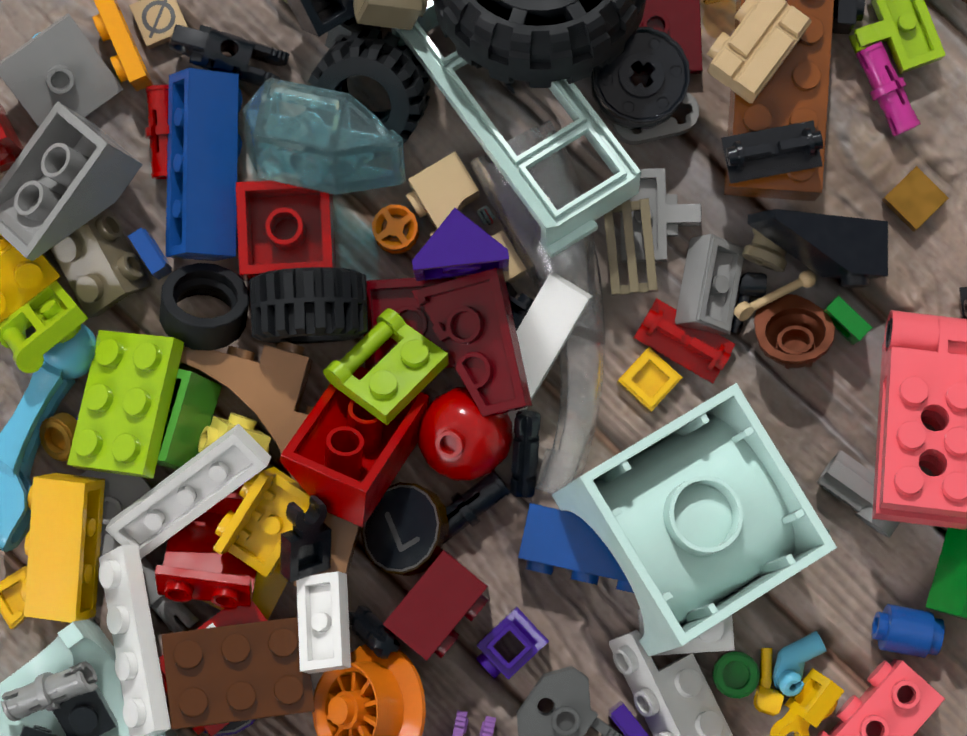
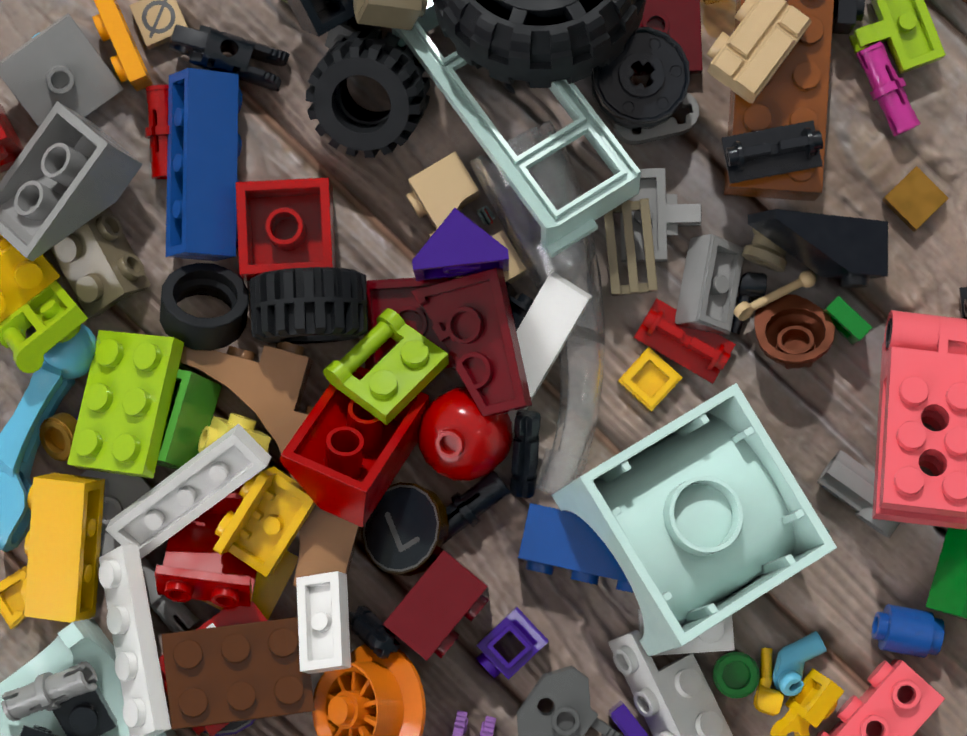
blue tile [128,228,172,280] -> none
clear light blue wedge [242,78,406,195] -> none
black plate [280,495,332,582] -> none
orange wheel [372,205,419,254] -> none

